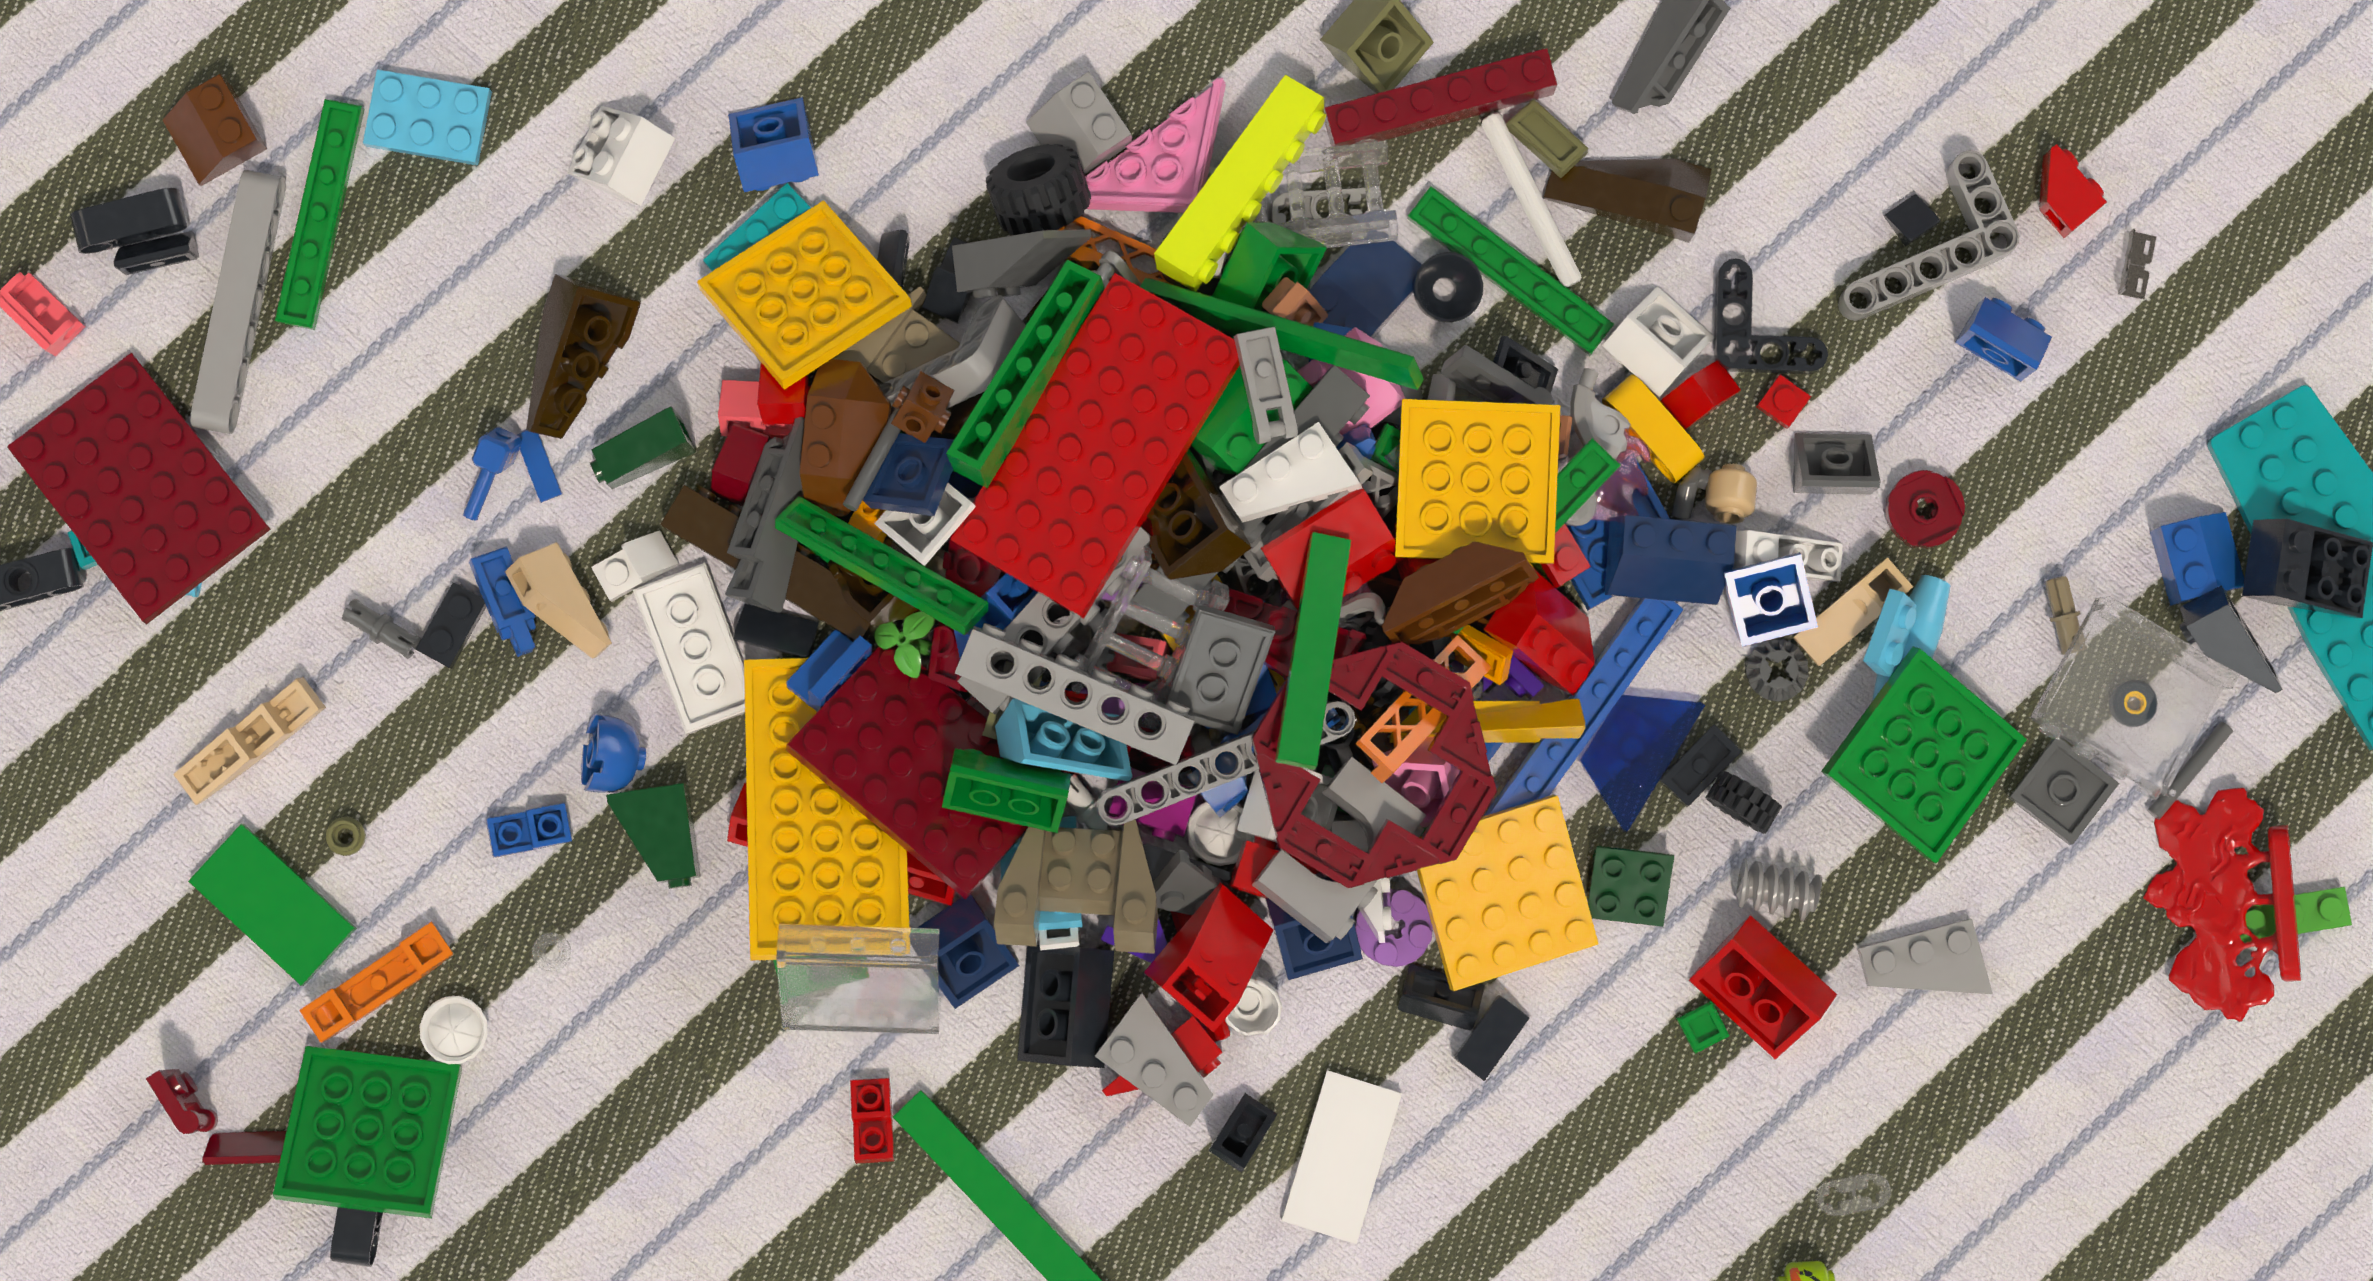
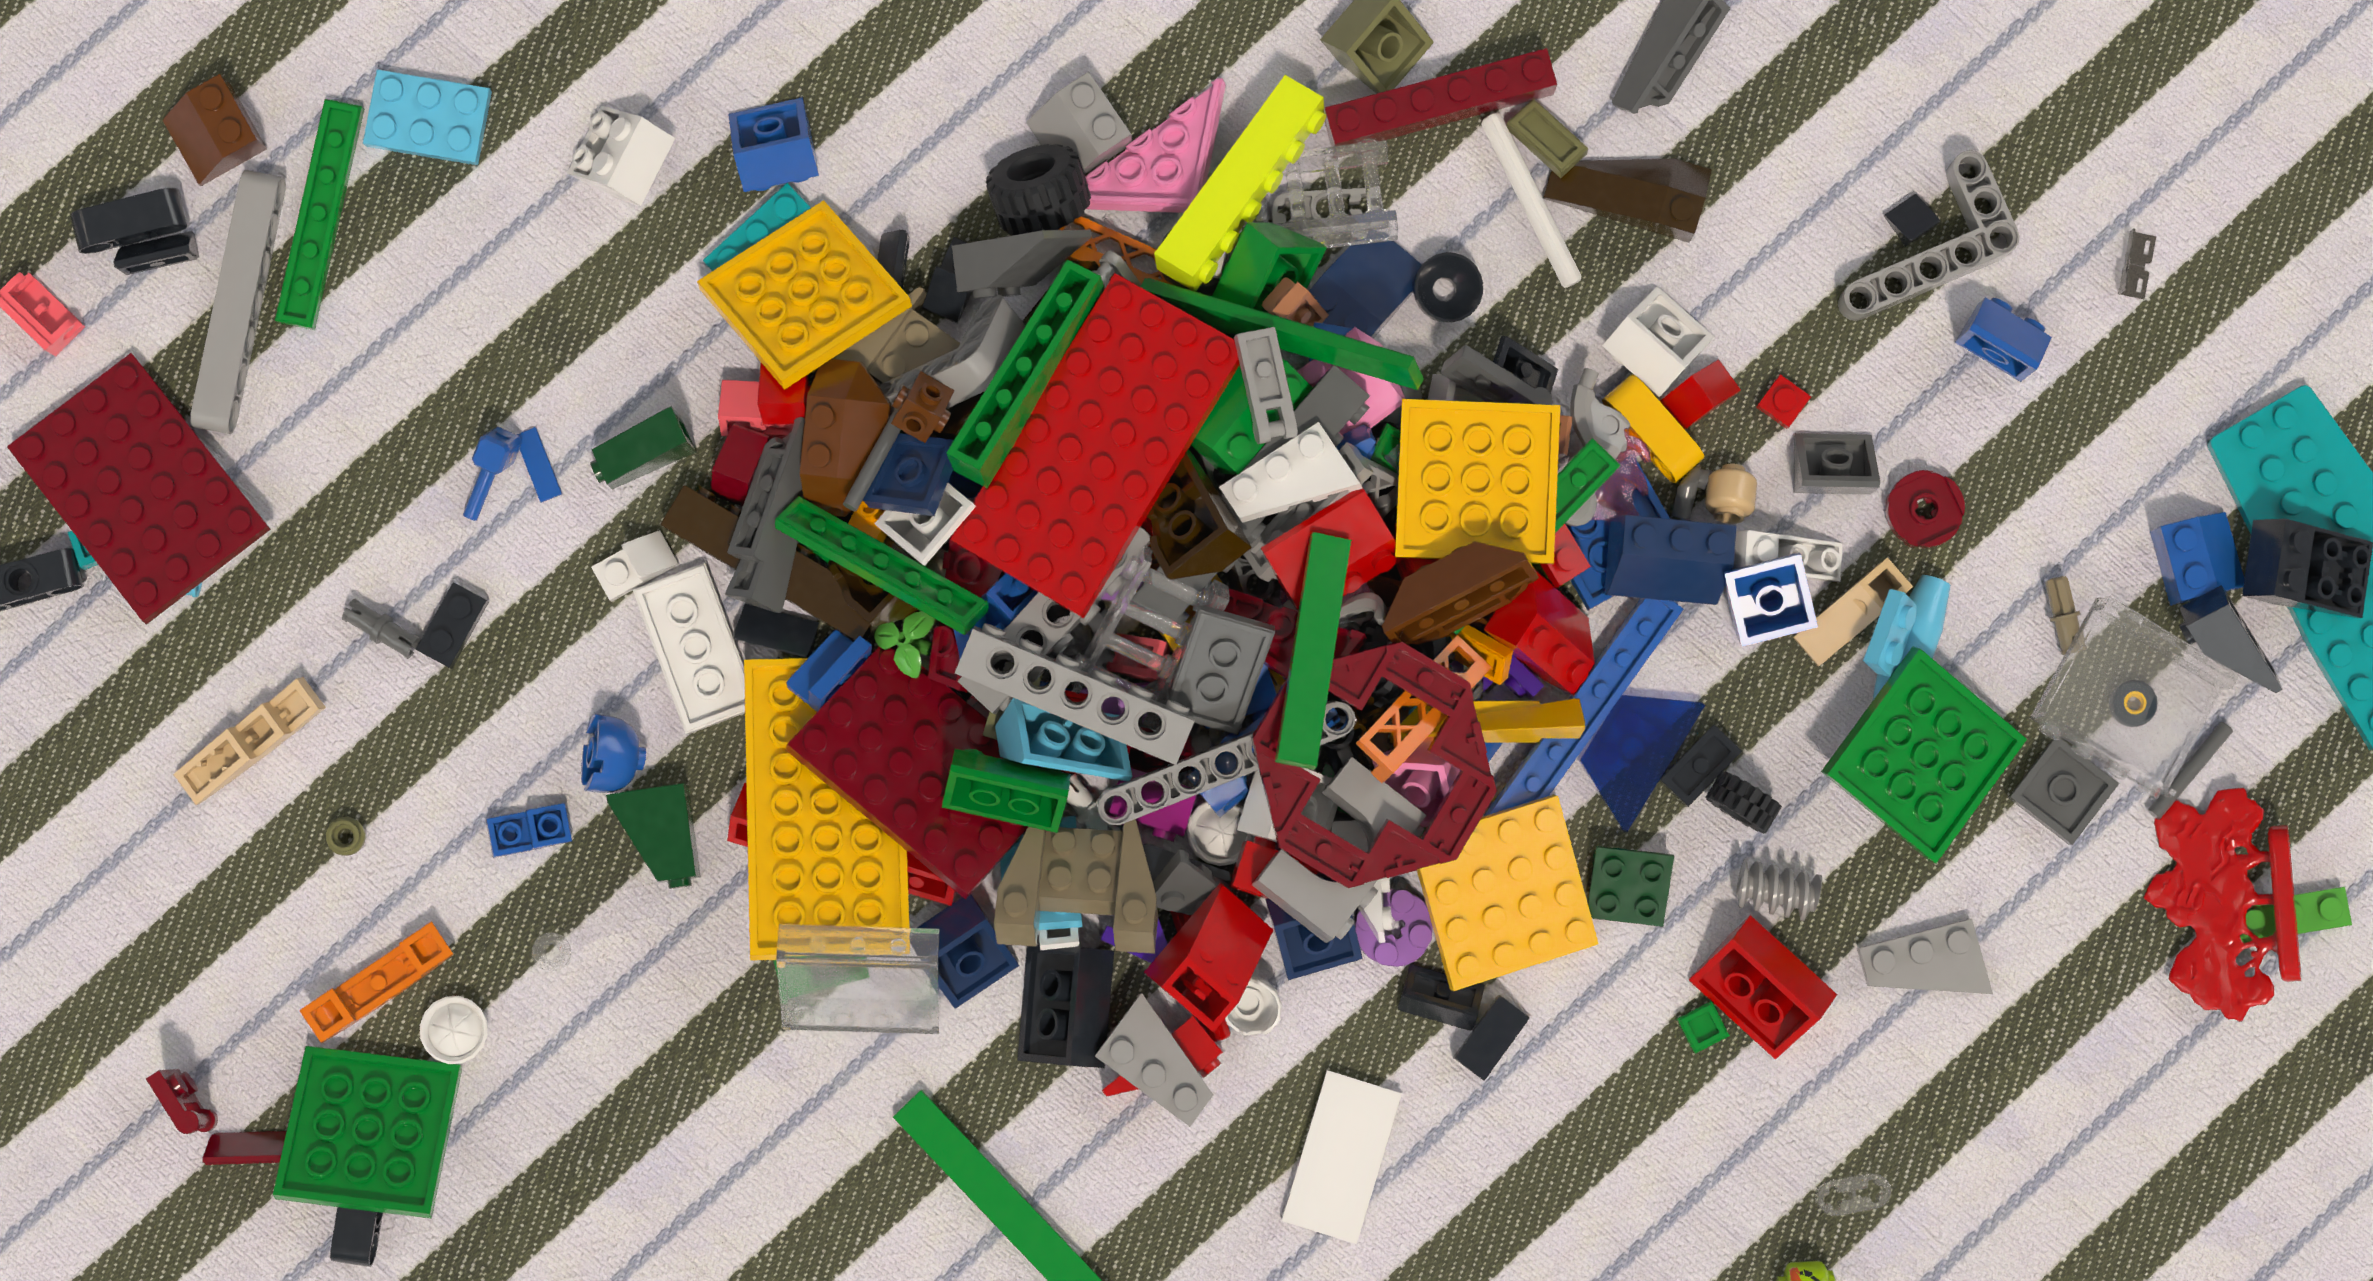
green tile [188,824,357,986] -> none
blue hinge [469,546,536,657] -> none
tan slope [505,542,612,659] -> none
dark brown wedge [526,274,641,439] -> none
red slope [850,1078,895,1164] -> none
black slope [1209,1093,1278,1173] -> none
green tile [1407,186,1614,356] -> none
black beam [1714,258,1828,374] -> none
dark grey gear [1746,639,1809,701] -> none
red slope [2039,144,2107,238] -> none

